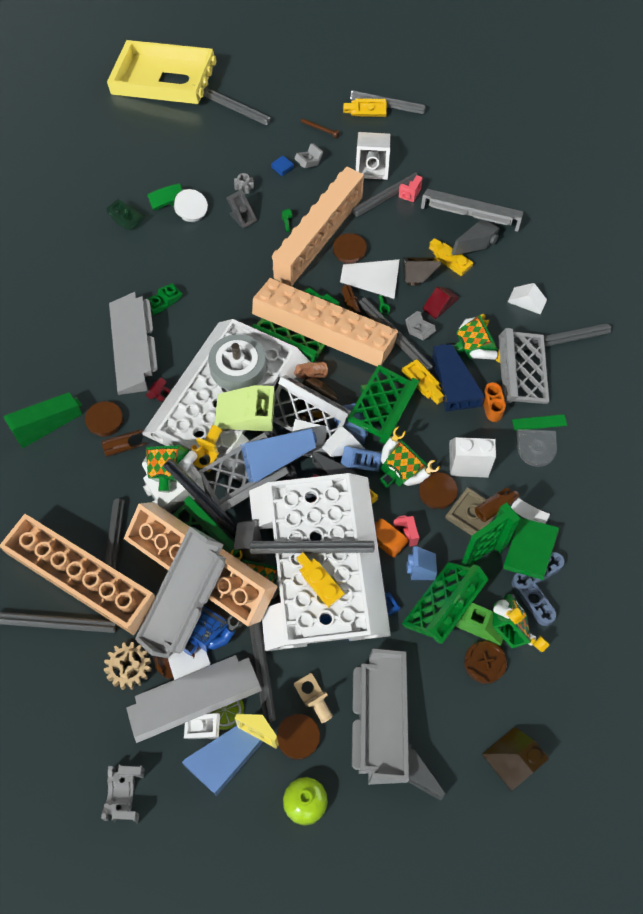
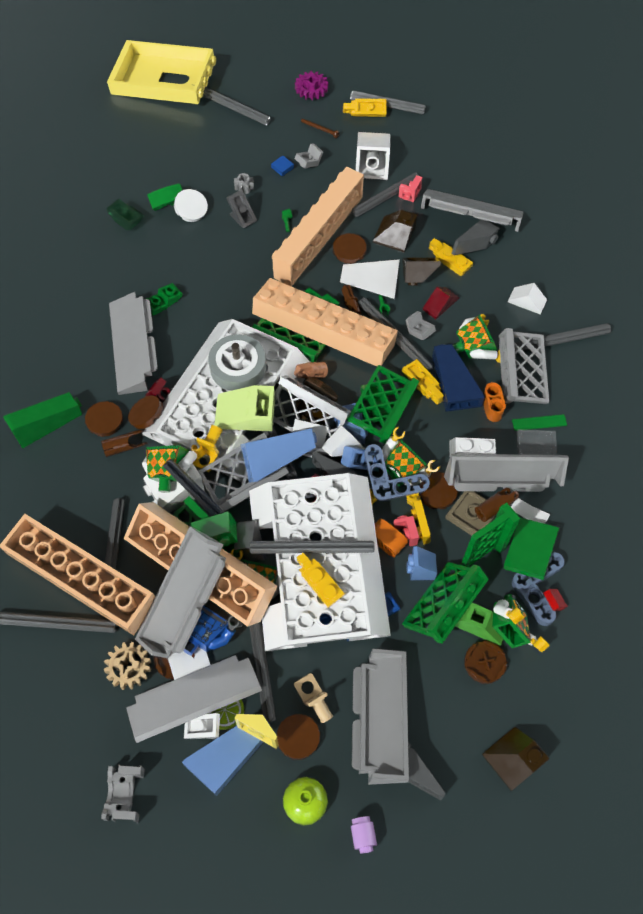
none -> reddish brown tile [128,395,163,429]
none -> green slope [191,512,238,547]
none -> magenta gear [295,71,328,100]
none -> lavender brick [351,816,377,854]
none -> sand blue beam [364,444,430,501]
none -> slope [373,210,417,252]
none -> yellow hinge [407,490,431,545]
none -> light grey slope [444,454,569,492]
none -> red tile [544,589,568,611]

